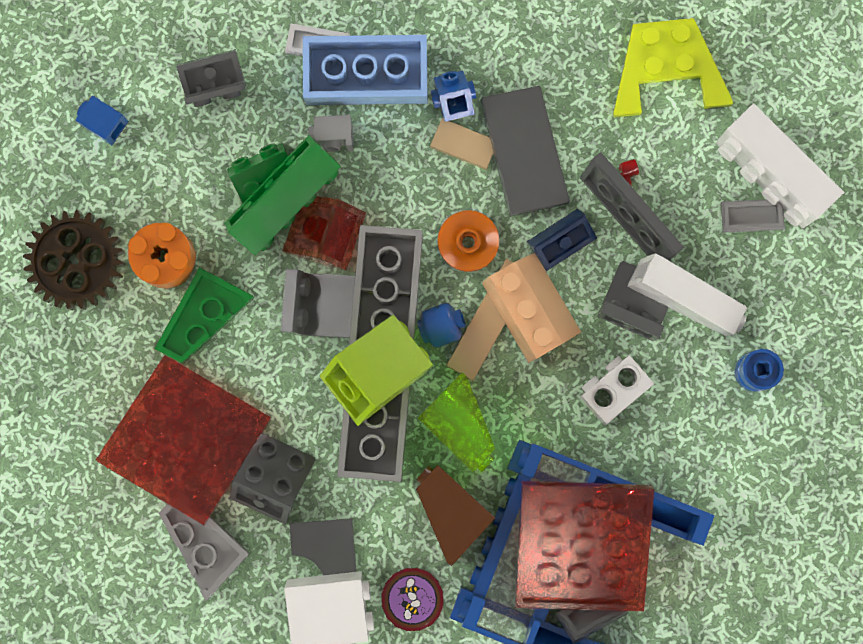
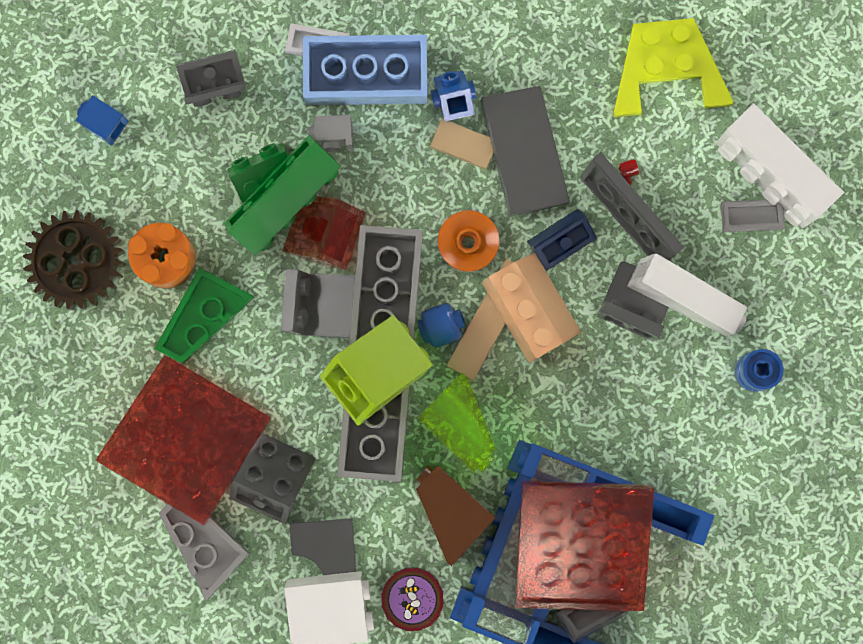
white brick [580,355,654,425] -> none

